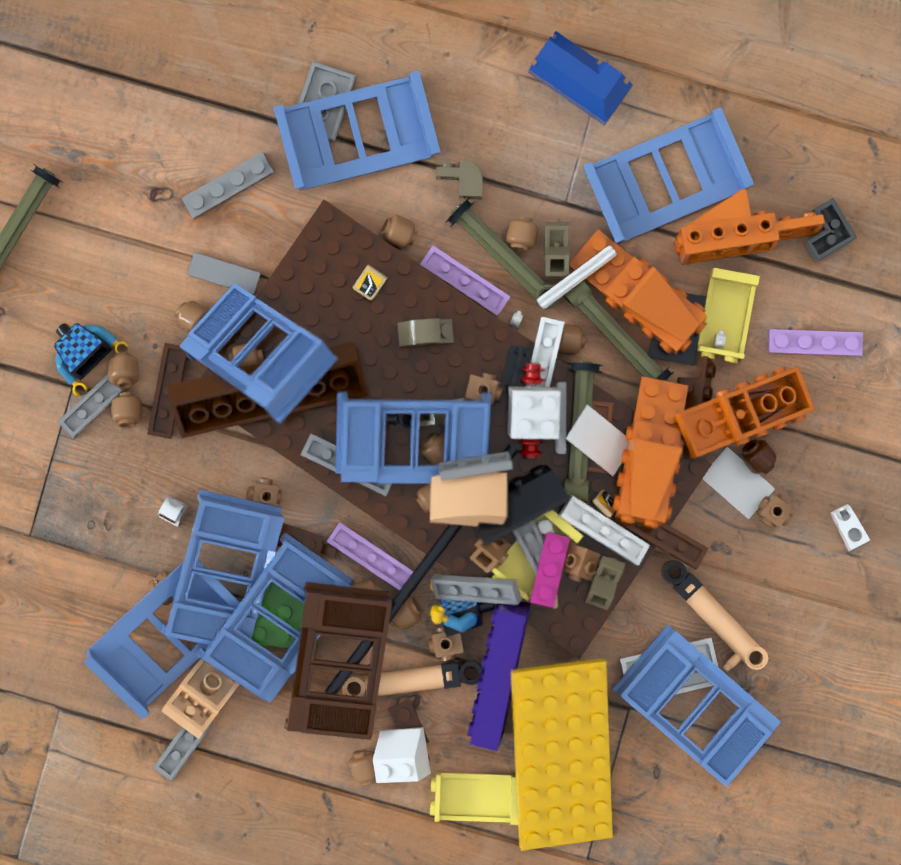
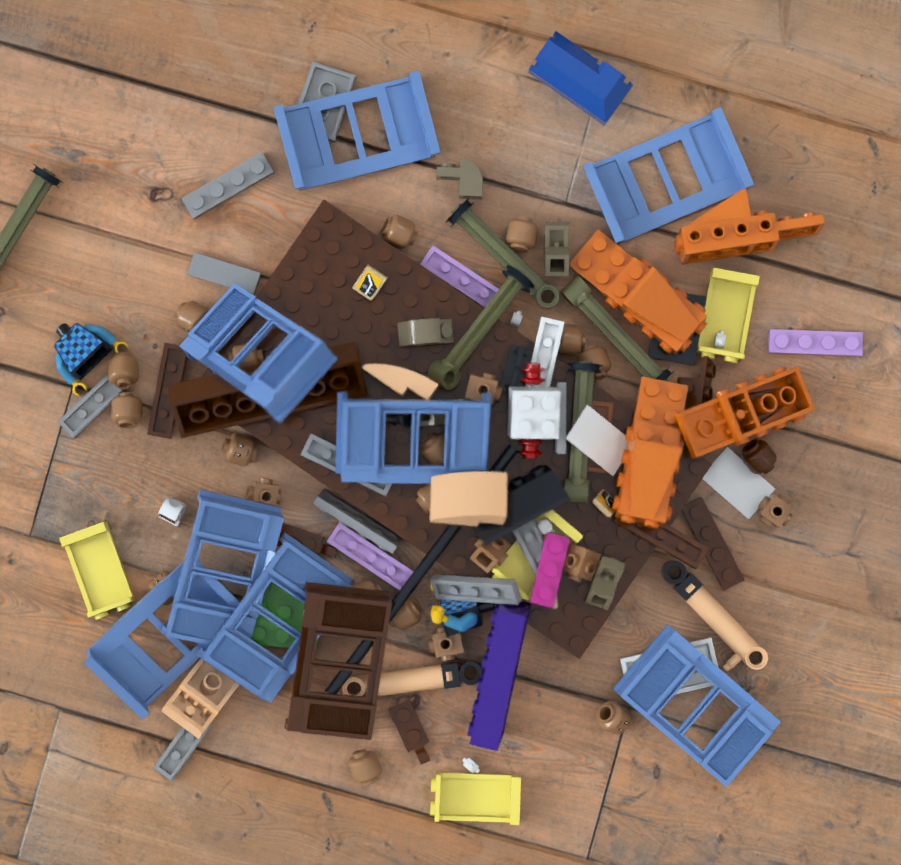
white slope [373,727,431,783] -> none
light grey tile [438,451,513,481] -> none
yellow plate [511,658,613,851] -> none
white axle [537,246,617,309] -> none
white plate [558,496,650,566] -> none
dark grey brick [804,198,857,262] -> none
white leg [830,504,870,552] -> none
none -> light yellow panel [59,522,135,620]
none -> medium nougat head [221,433,258,466]
none -> light grey plate [313,489,402,554]
none -> light nougat slope [363,364,439,400]
none -> olive piece [427,265,534,390]
none -> white piece [462,757,480,773]
none -> medium nougat head [578,344,611,381]
none -> medium nougat head [596,701,632,734]
none -> reddish brown plate [681,497,744,591]

